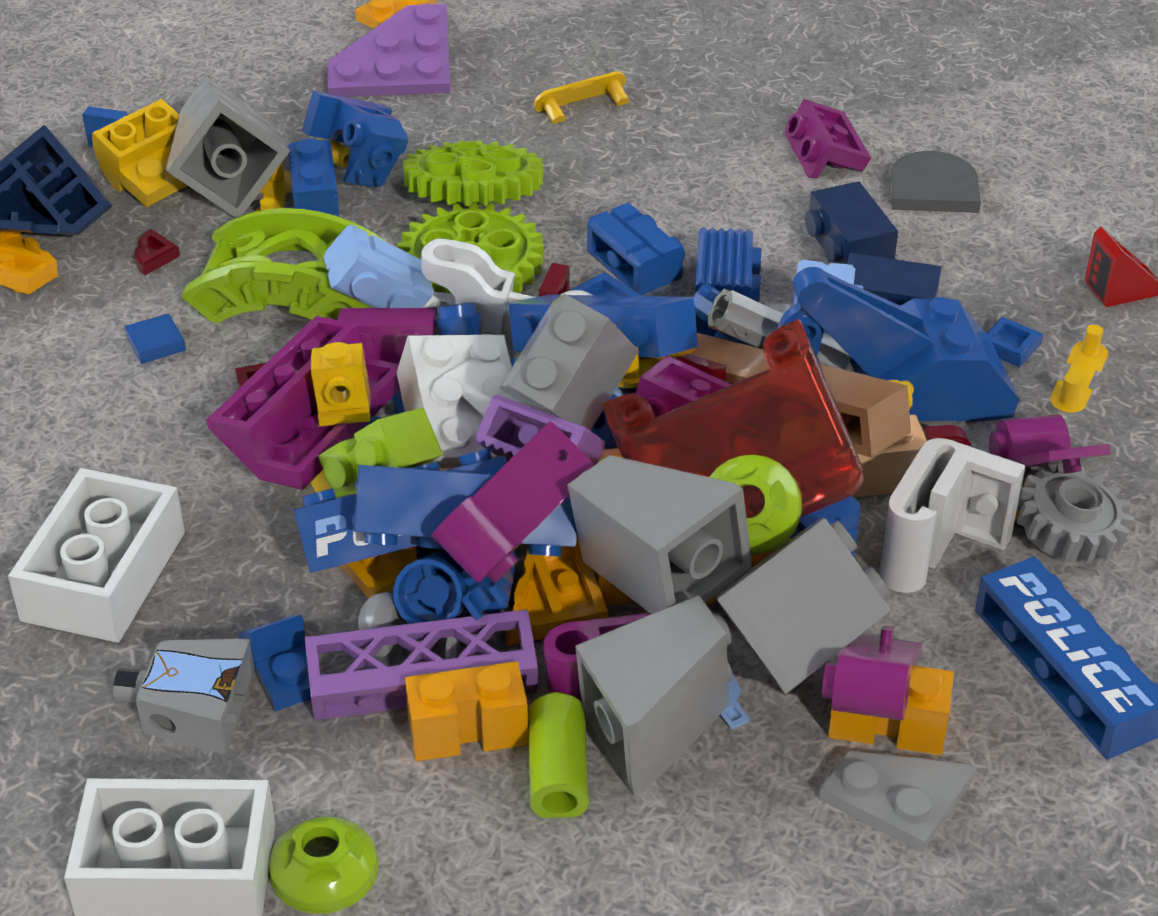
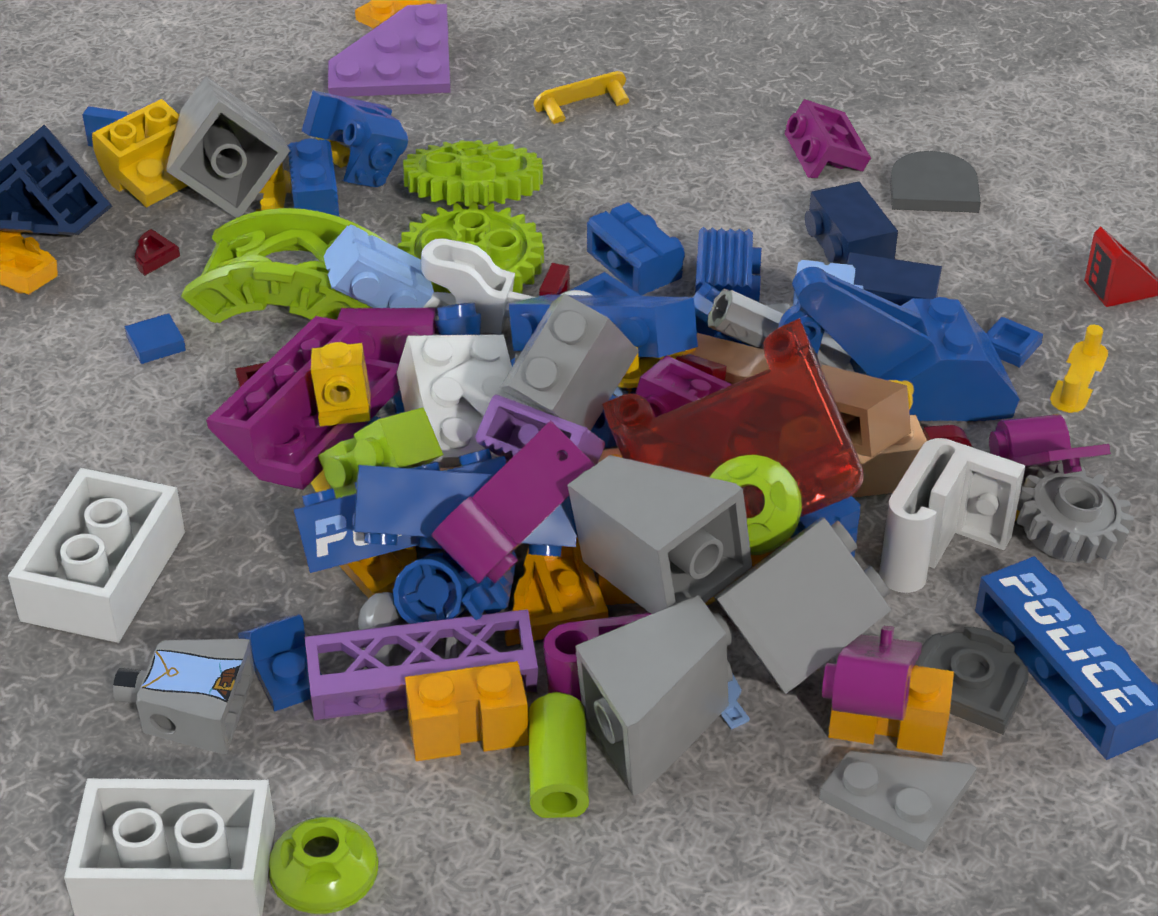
none -> dark grey tile [915,627,1029,735]

